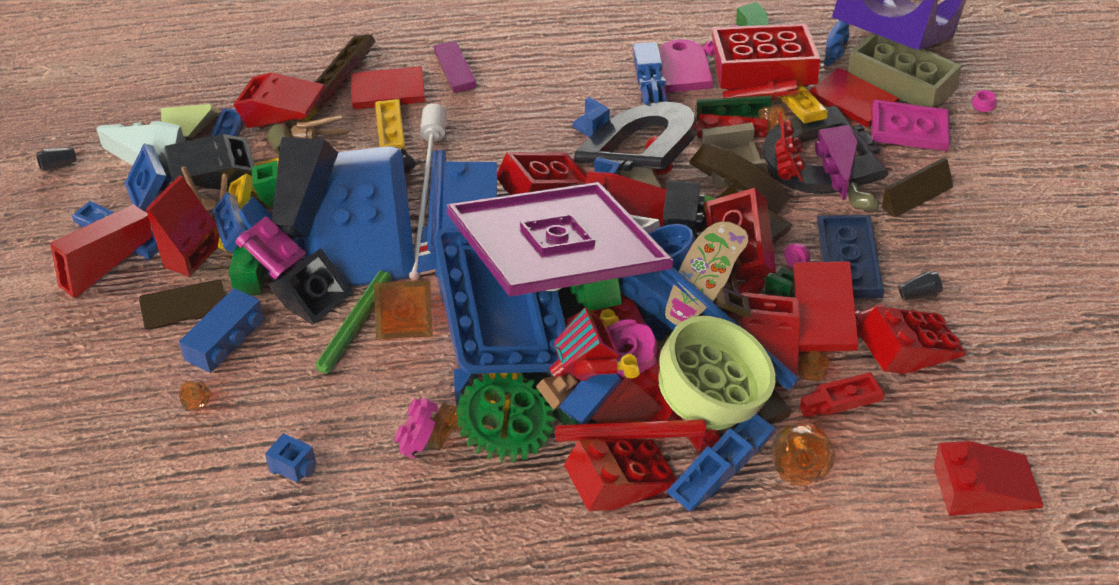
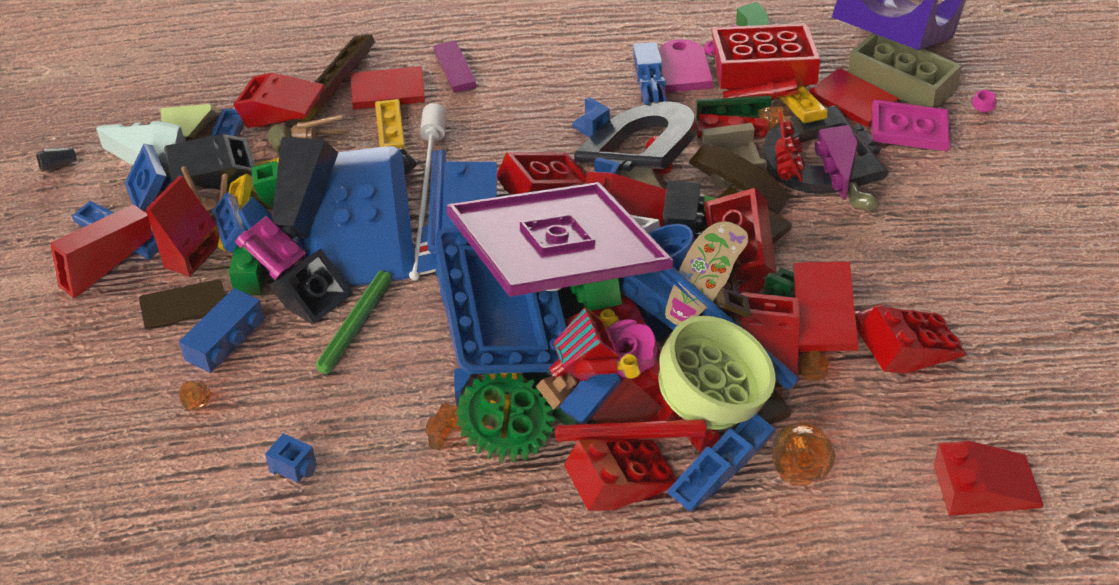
clear orange slope [374,280,433,339] -> none
dark pink plate [394,398,438,459] -> none
dark pink plate [784,243,810,269] -> none
red hinge [799,372,885,417] -> none
dark blue tile [816,215,884,299] -> none
blue slope [824,20,850,67] -> none
dark brown slope [882,157,953,217] -> none
black cone [898,270,943,301] -> none

